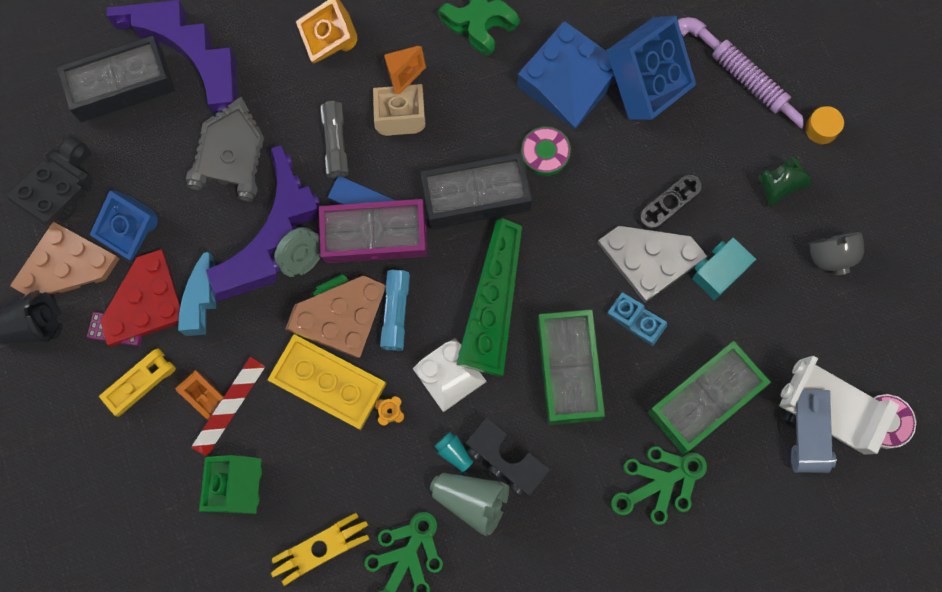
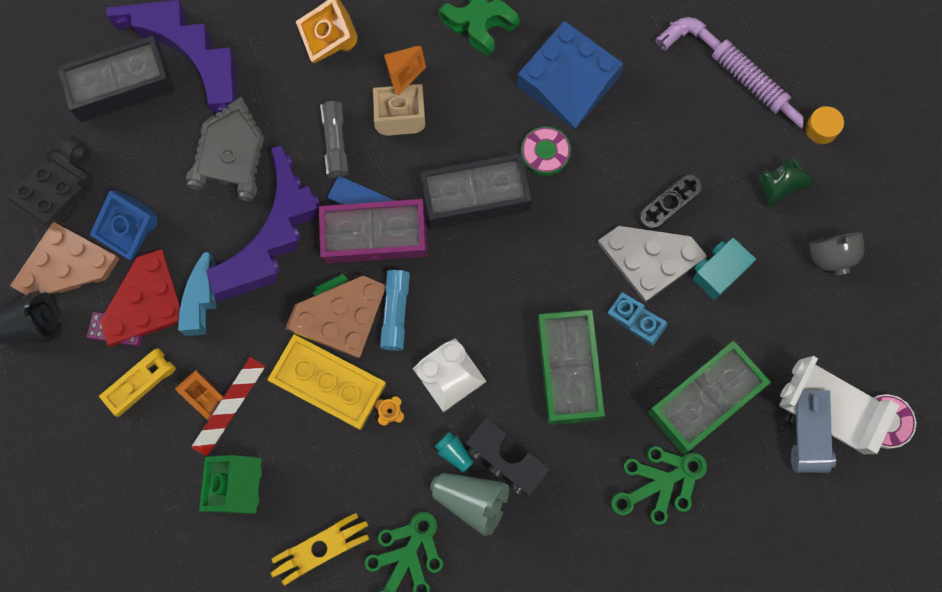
sand green tile [275,228,321,277] -> none
green wing [457,219,522,376] -> none
blue slope [606,15,696,120] -> none

